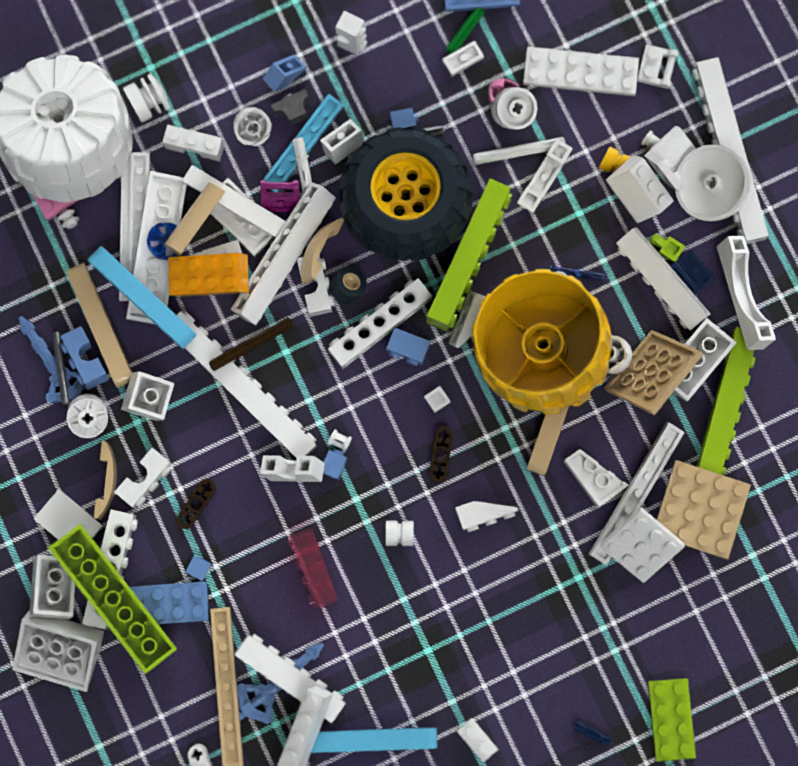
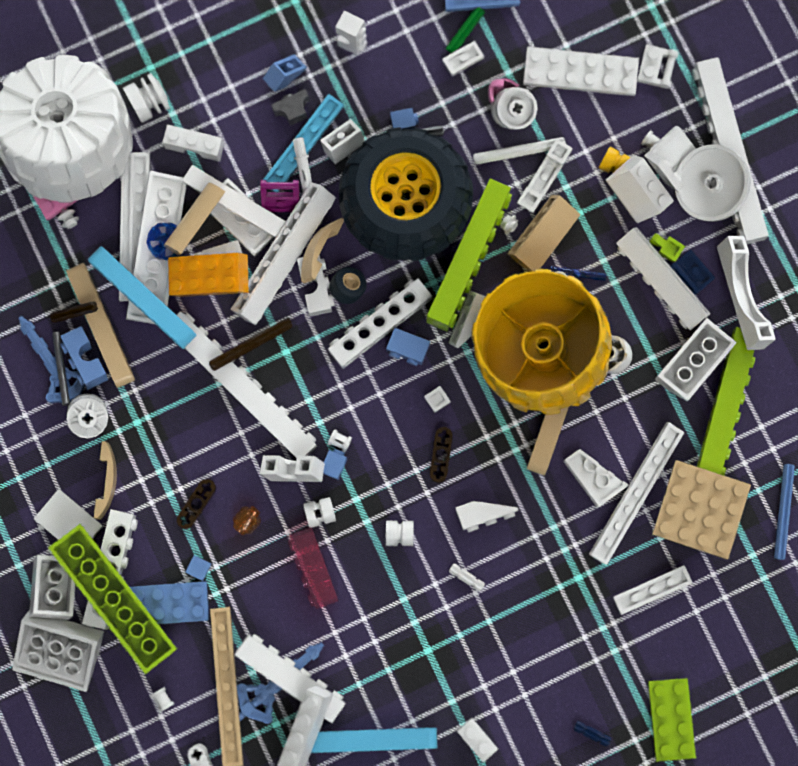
white arch [115,448,172,508] -> none
white brick [121,371,174,421] -> none
white cylinder [233,107,272,146] -> none
white plate [600,507,684,583] -> none
tan plate [604,330,703,415] -> none
none -> dark brown axle [50,301,98,323]
none -> white bush [150,687,174,713]
none -> clear orange head [233,506,261,535]
none -> white wheel [304,497,336,528]
none -> white axle [449,564,485,592]
none -> white plate [501,215,518,235]
none -> tan brick [507,195,581,272]
none -> white plate [613,565,692,615]
none -> medium blue axle [774,464,795,560]

